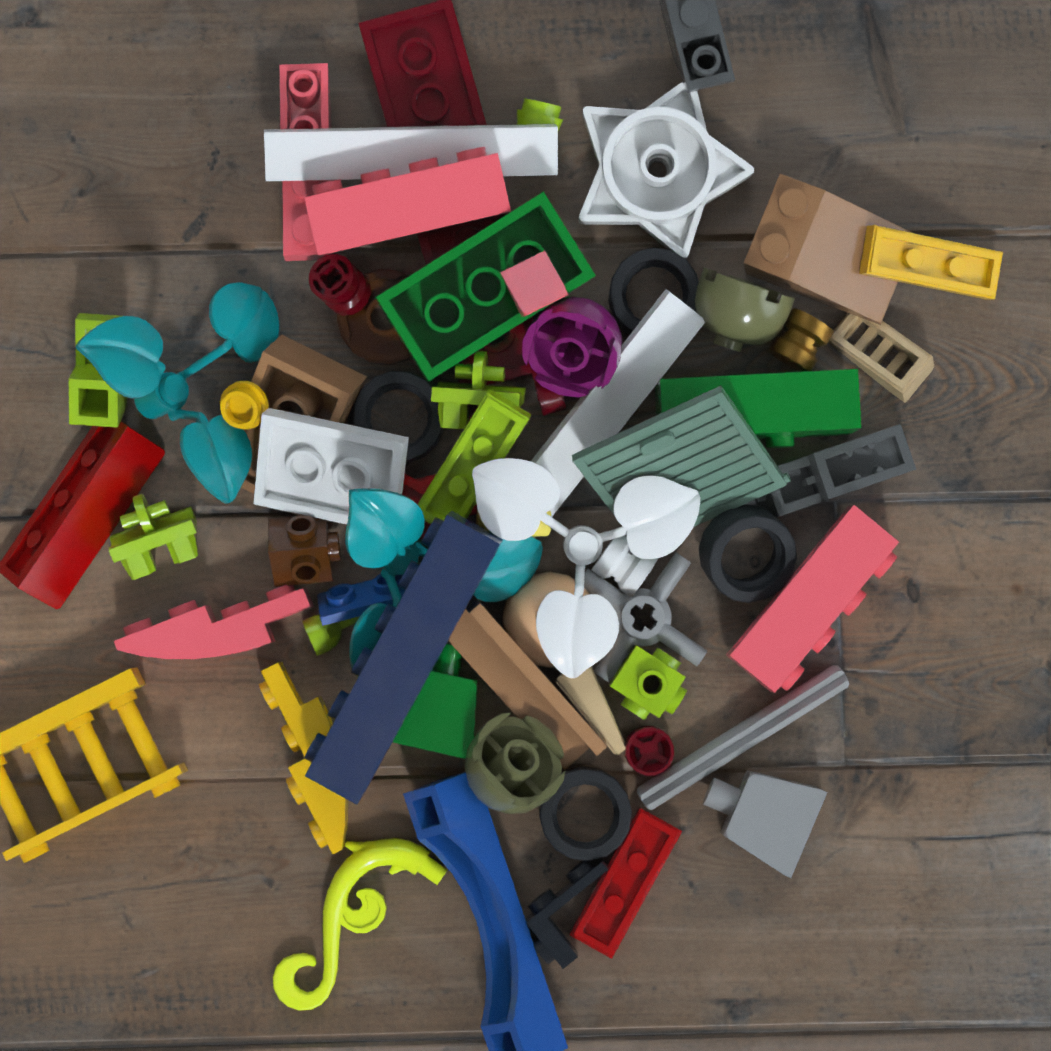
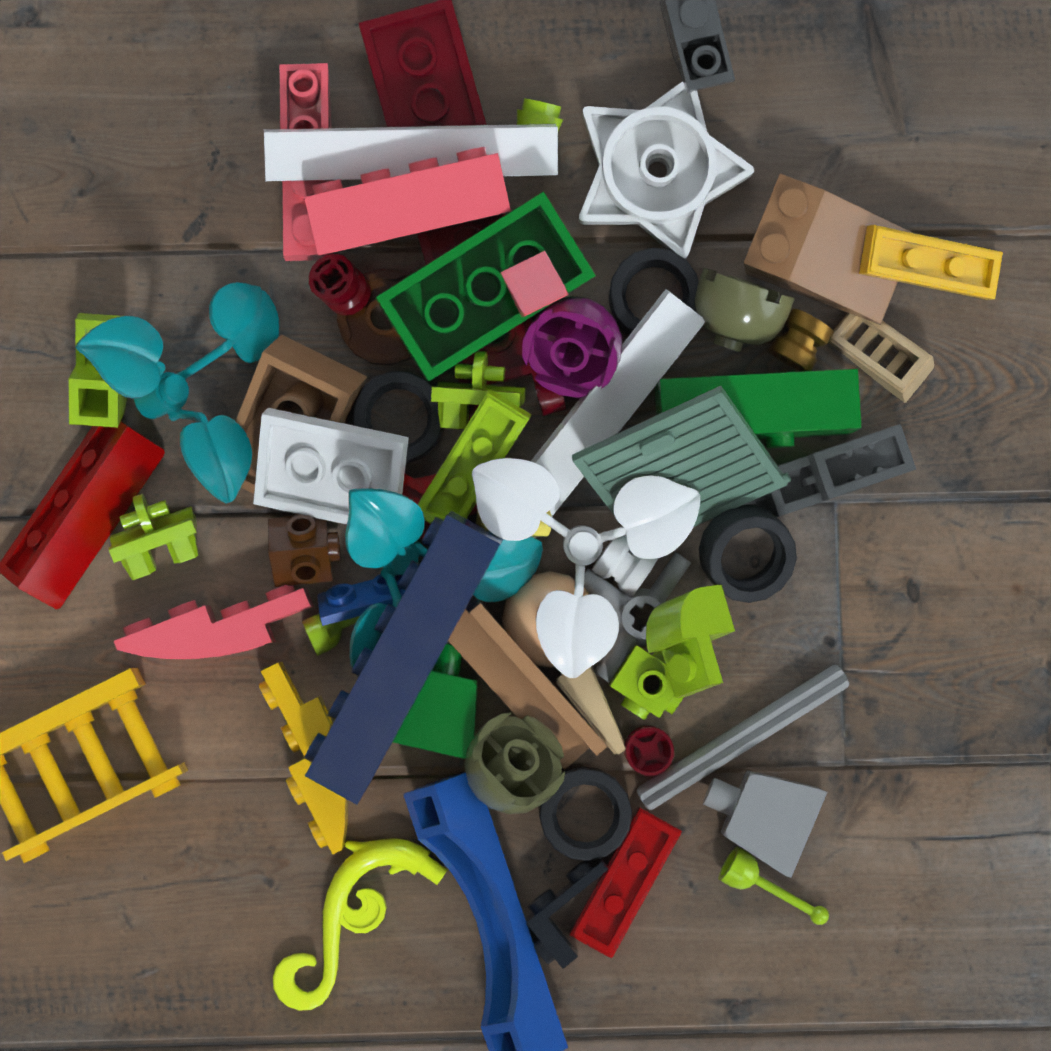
yellow plate [220,381,269,429] -> none
coral brick [726,505,899,693] -> none
none -> lime brick [646,585,735,698]
none -> lime hinge [718,846,829,925]

